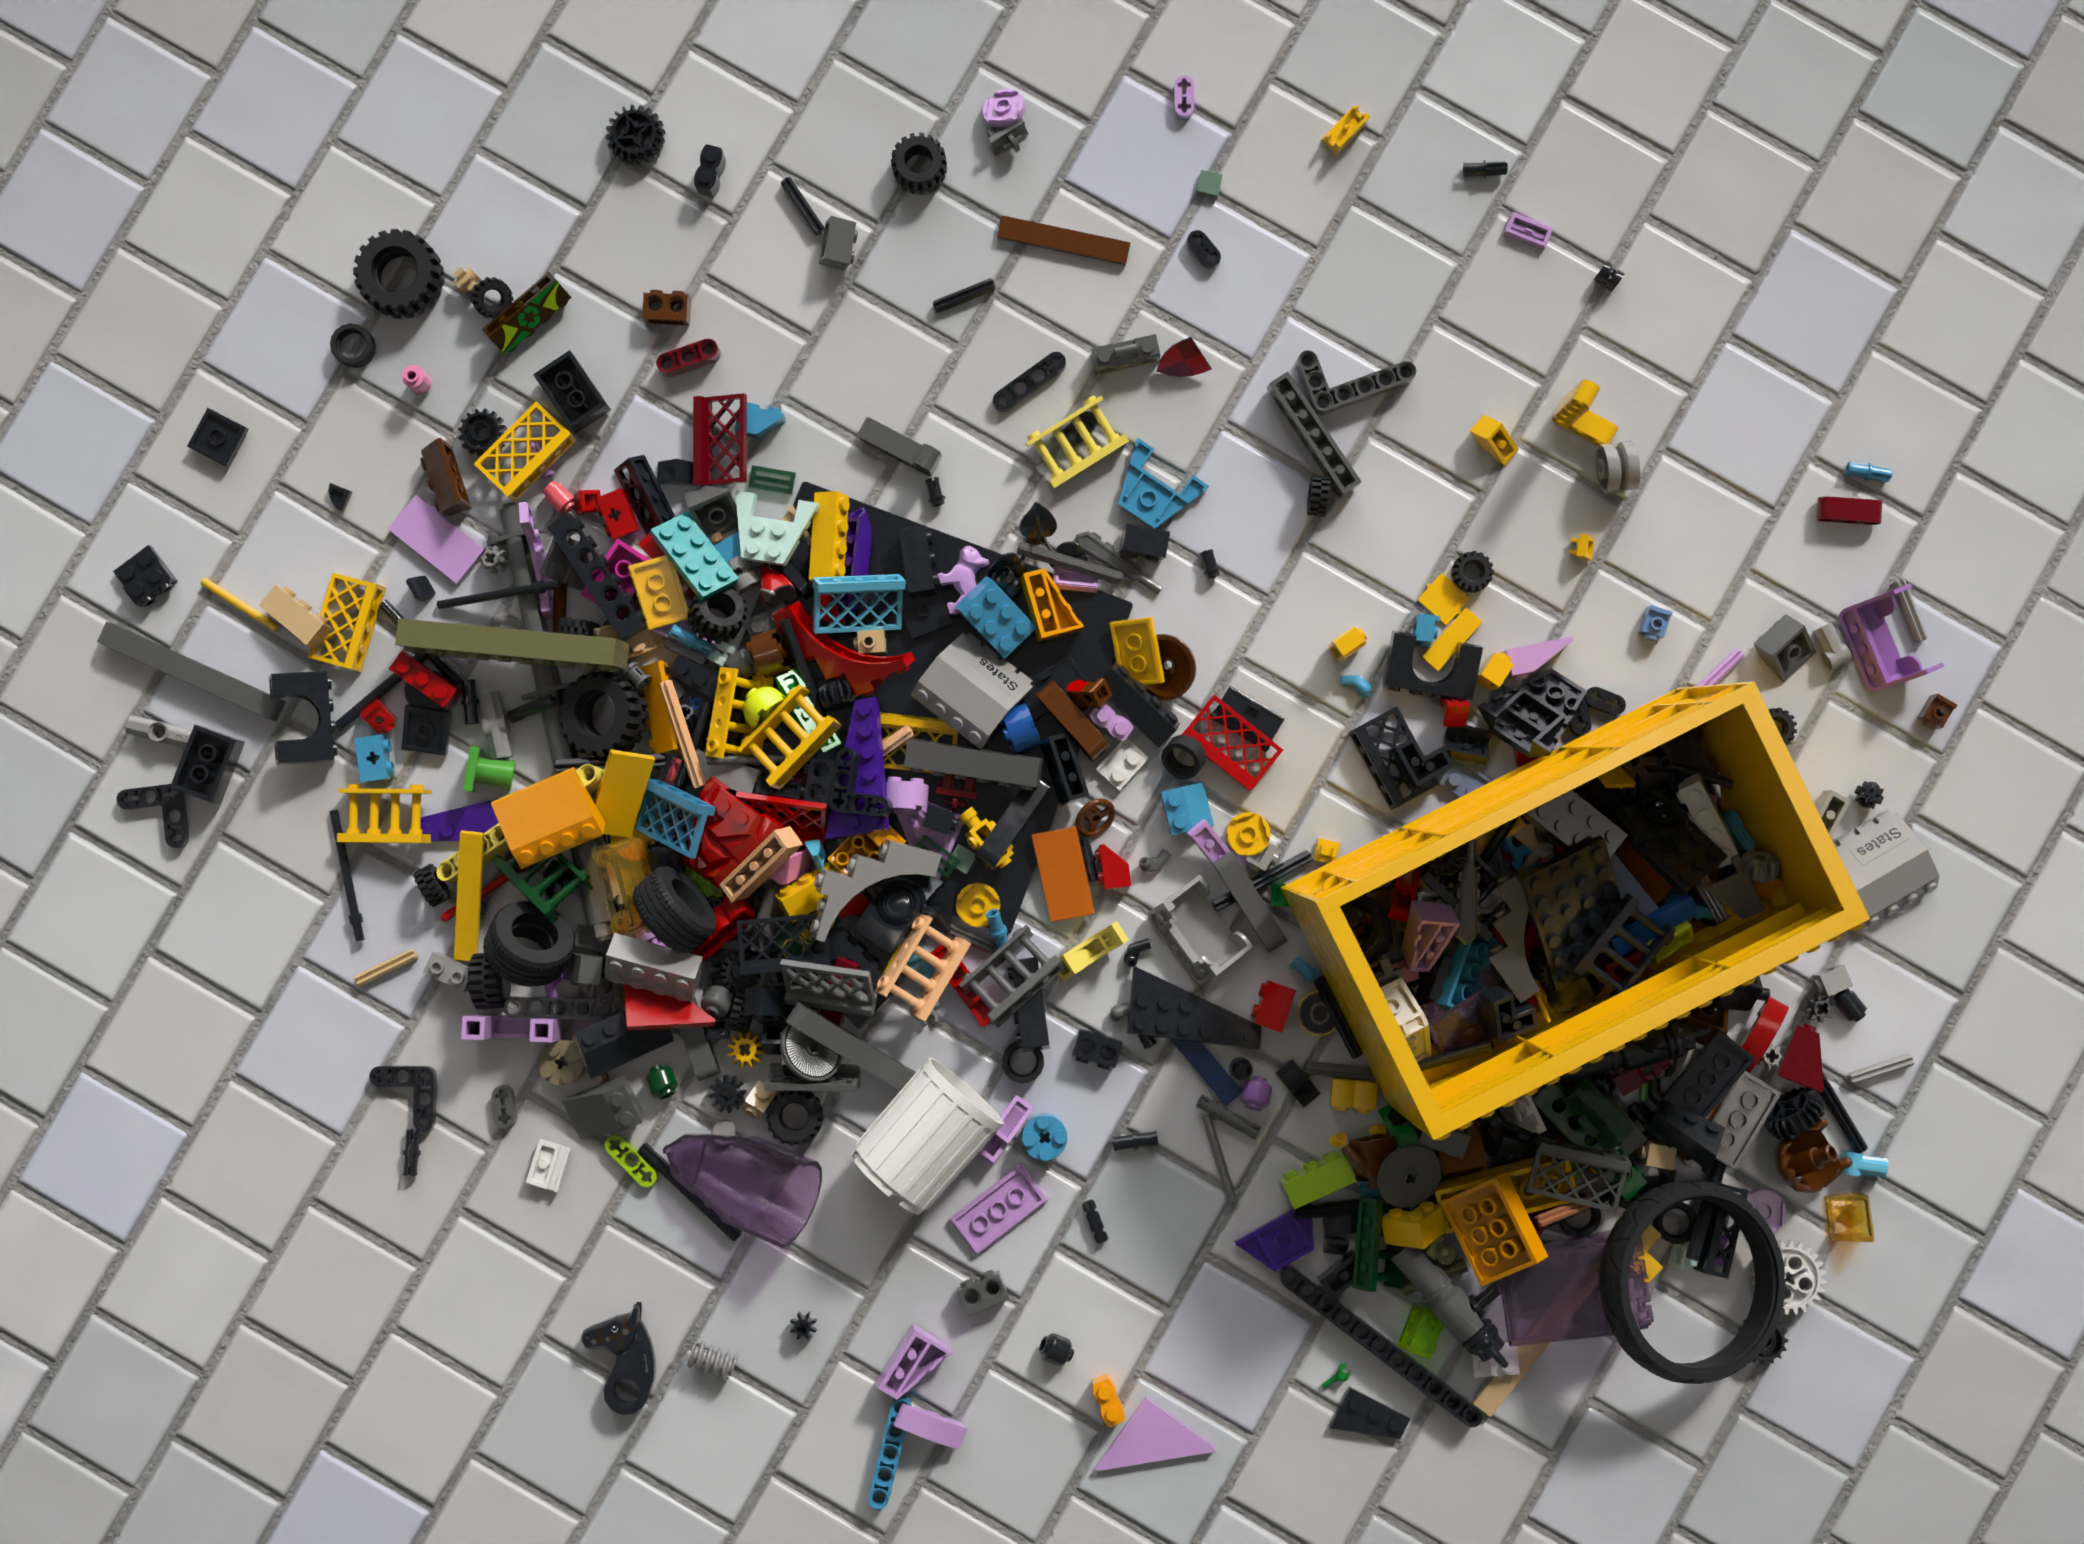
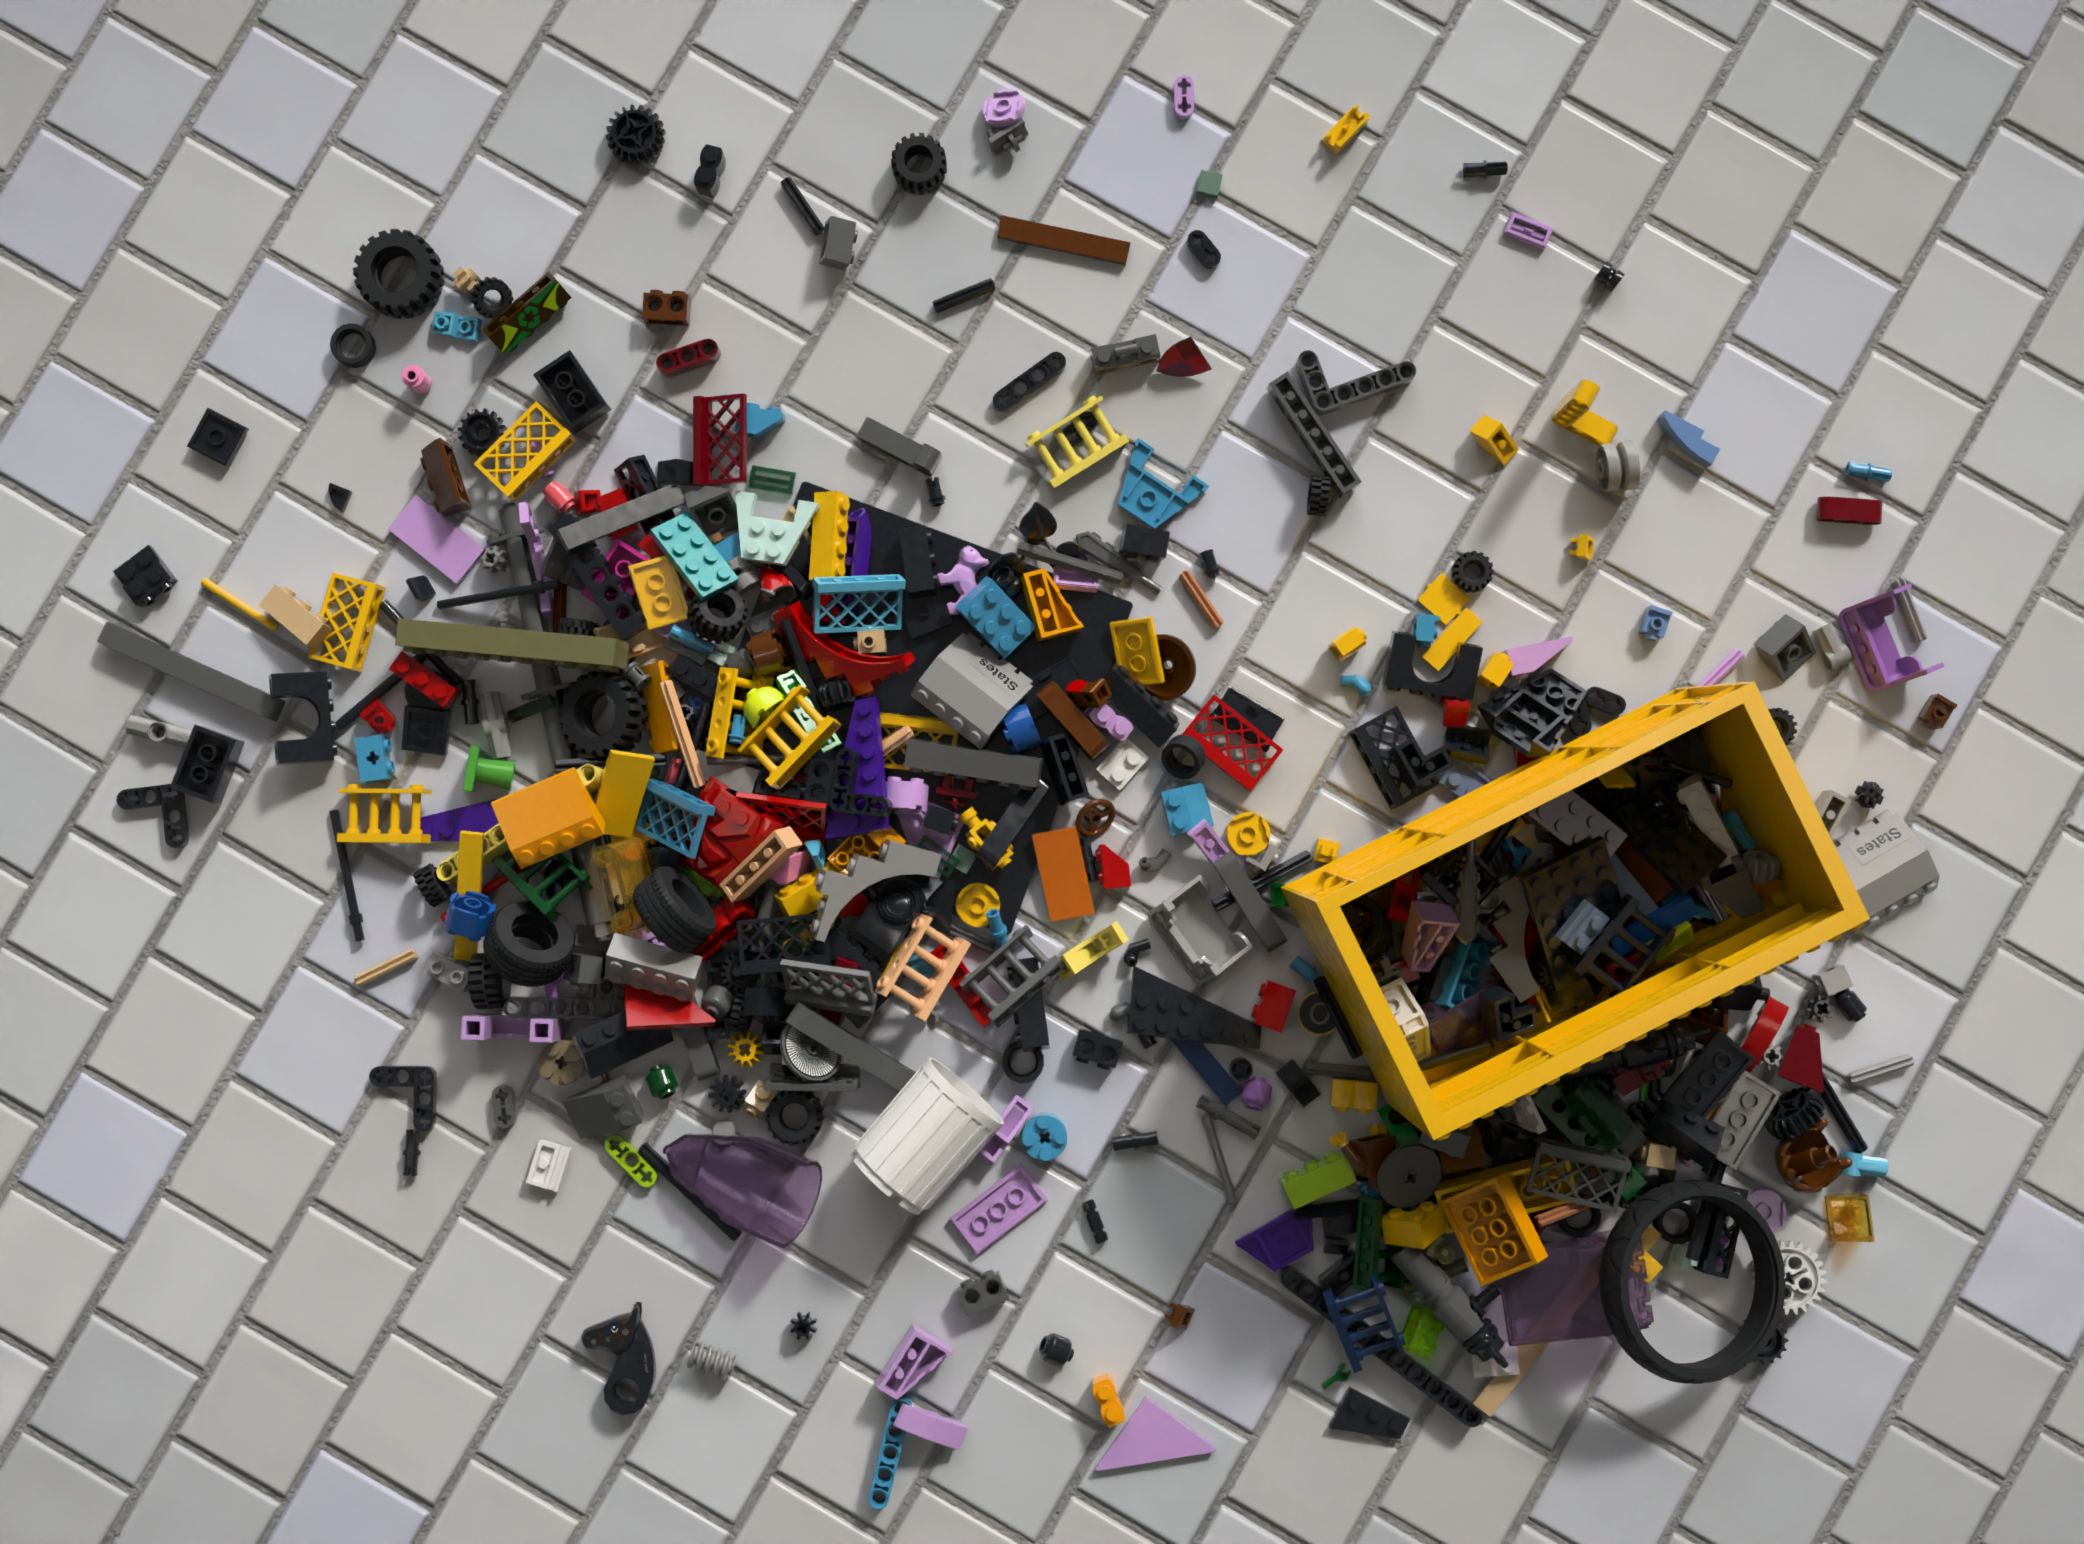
none -> medium azure slope [431,311,483,342]
none -> blue brick [444,891,496,942]
none -> dark grey tile [557,482,686,552]
none -> dark azure pin [727,715,747,744]
none -> reddish brown tile [1165,1303,1195,1330]
none -> nougat axle [1179,570,1223,629]
none -> dark blue fence [1323,1274,1407,1373]
none -> sand blue plate [1555,899,1610,955]
none -> medium blue slope [1657,410,1720,468]

